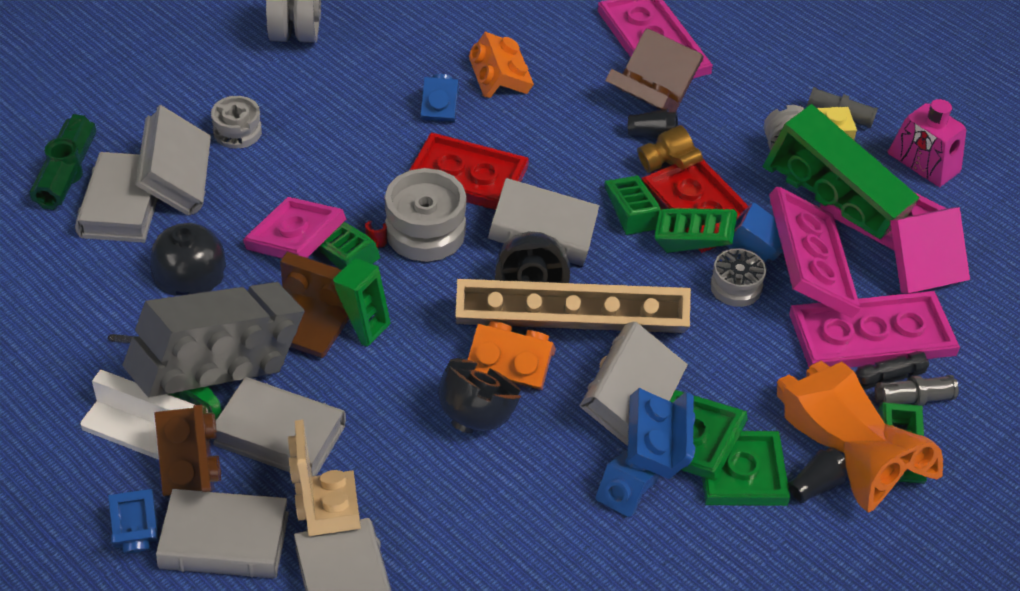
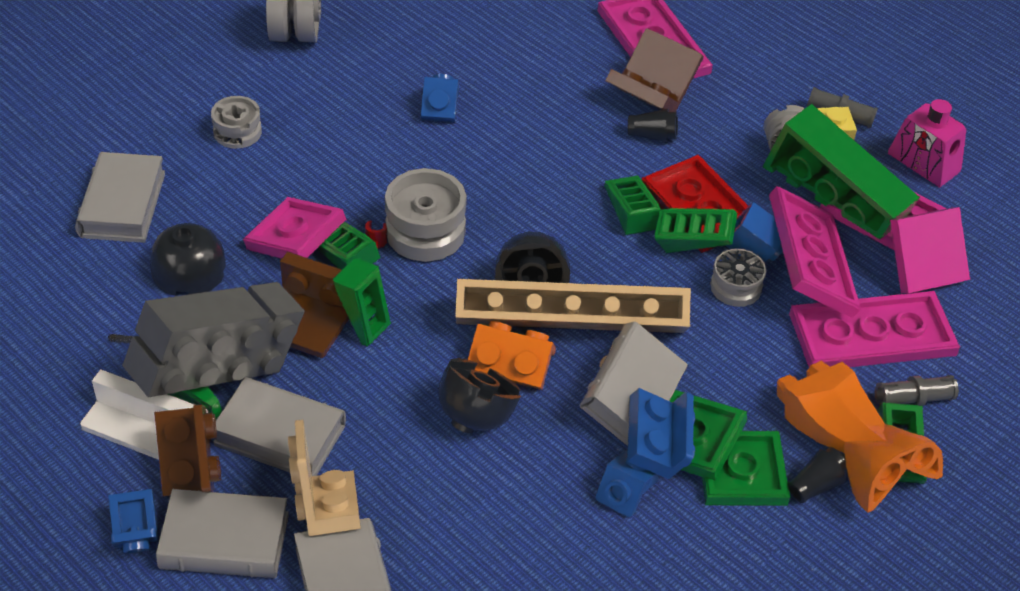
dark green piece [30,114,96,210] -> none
light grey piece [135,105,211,215] -> none
red tile [410,132,529,210] -> none
orange bracket [469,32,534,98] -> none
light grey piece [488,178,600,266] -> none
pearl gold piece [637,125,703,173] -> none
black axle [855,351,929,389] -> none

